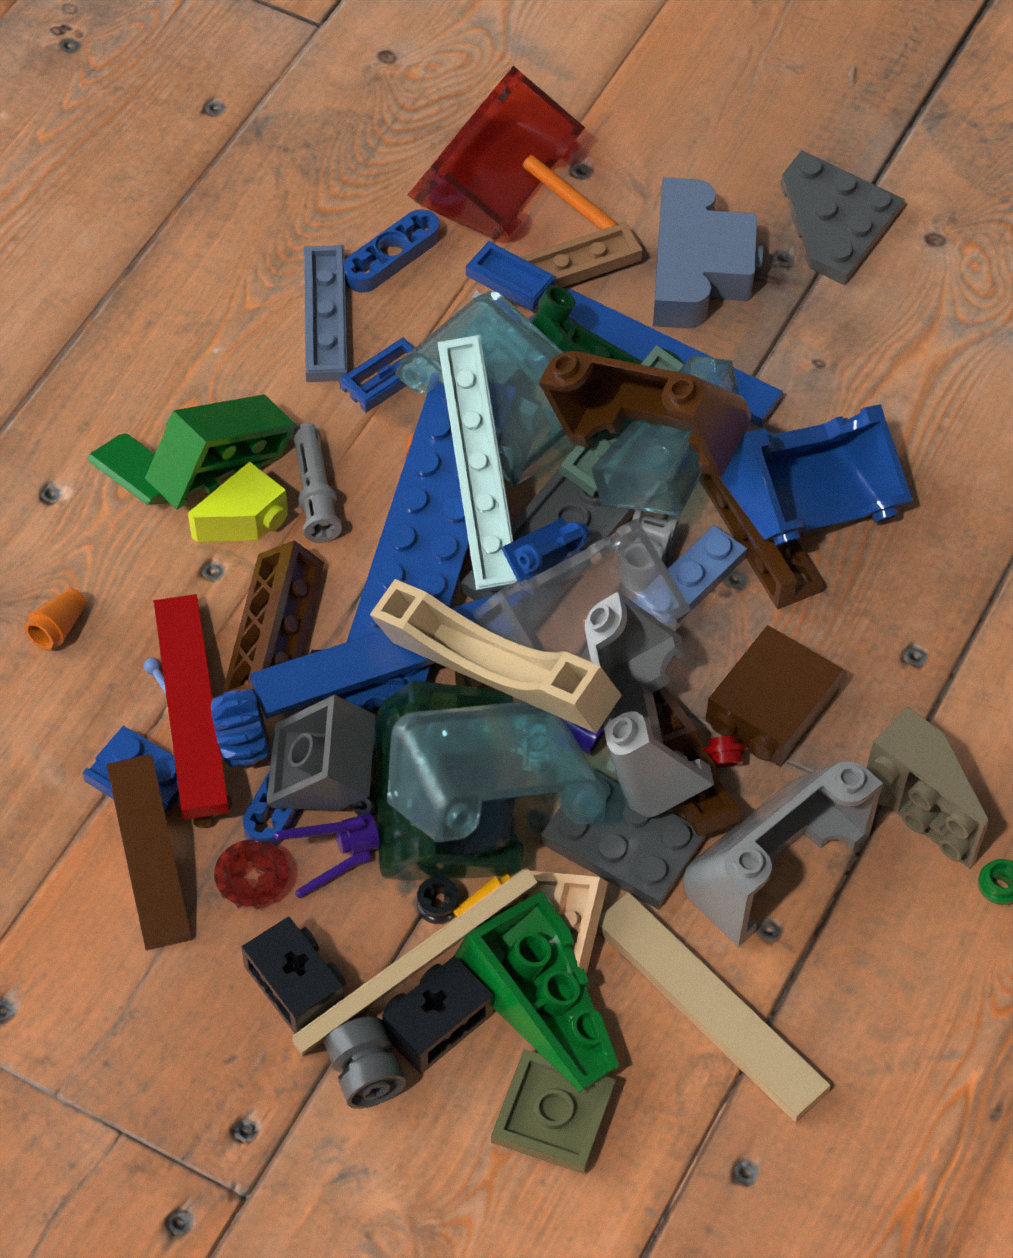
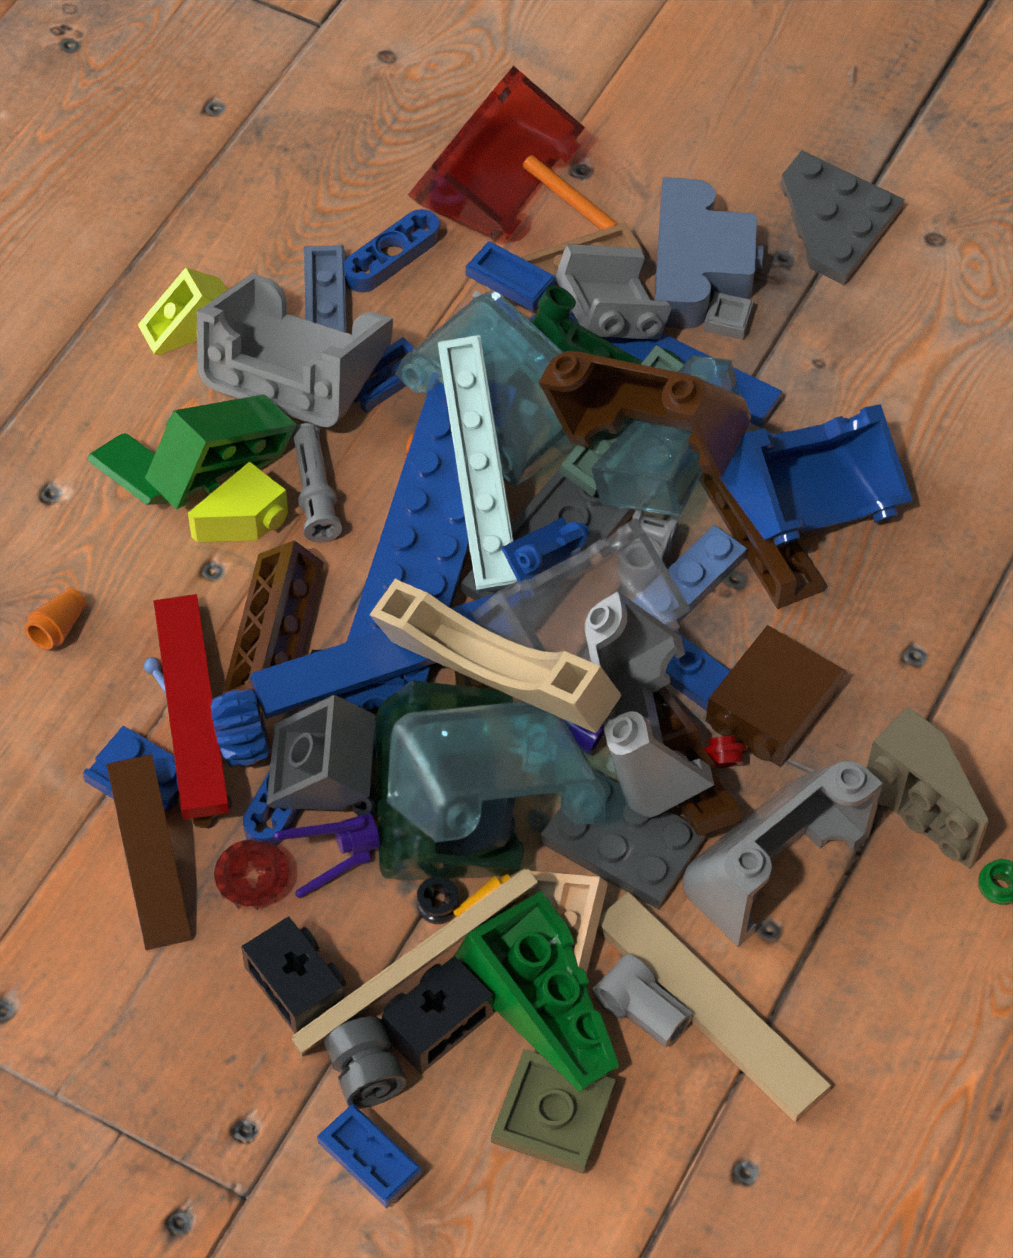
none -> neon yellow slope [138,268,227,355]
none -> light grey windscreen [197,273,393,427]
none -> blue plate [317,1103,422,1209]
none -> light grey panel [556,244,671,340]
none -> light grey piece [592,954,693,1048]
none -> blue plate [666,625,730,711]
none -> light grey tile [704,291,754,340]

